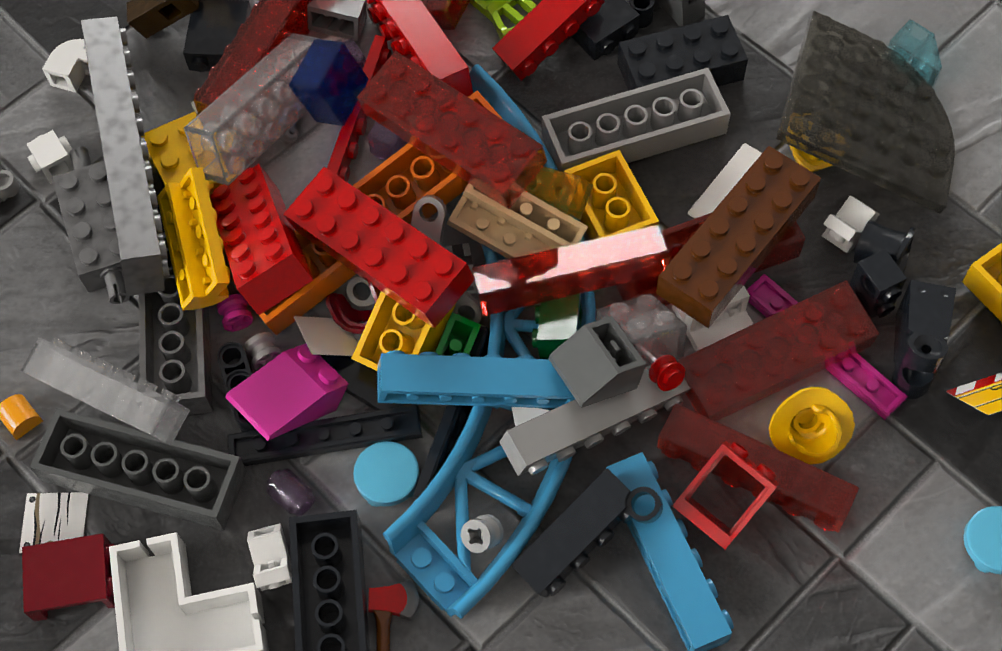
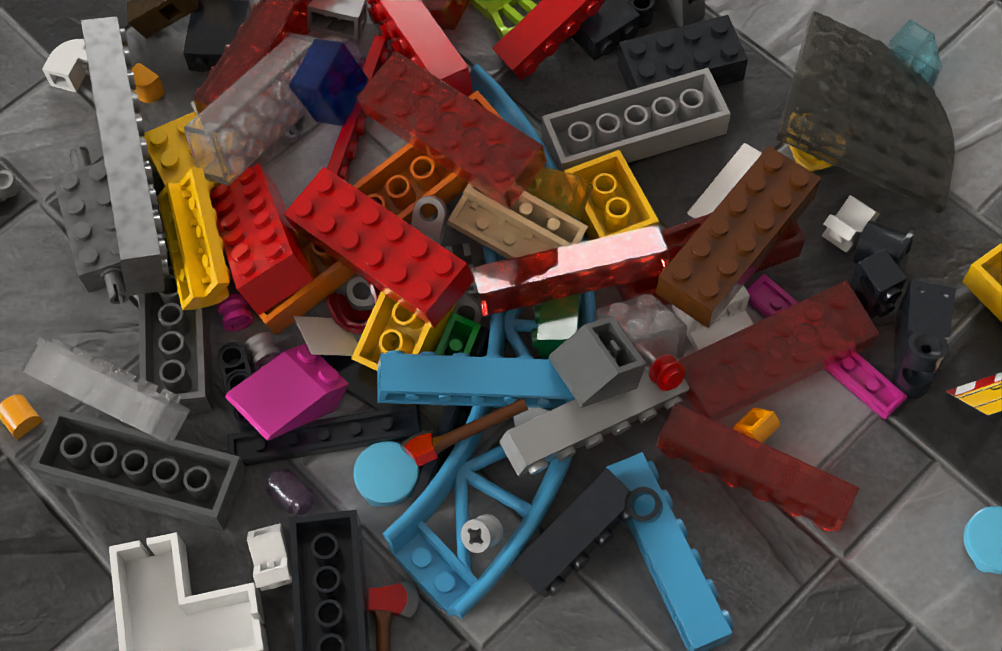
white sticker [19,492,88,553] -> none
dark red panel [22,533,115,621] -> none
white brick [27,130,74,184] -> none
brick [367,110,412,160] -> none
red window [672,441,779,550] -> none
yellow hat [769,387,855,465] -> none
none -> light orange brick [131,63,165,103]
none -> reddish brown piece [400,398,528,467]
none -> light orange brick [733,407,781,449]

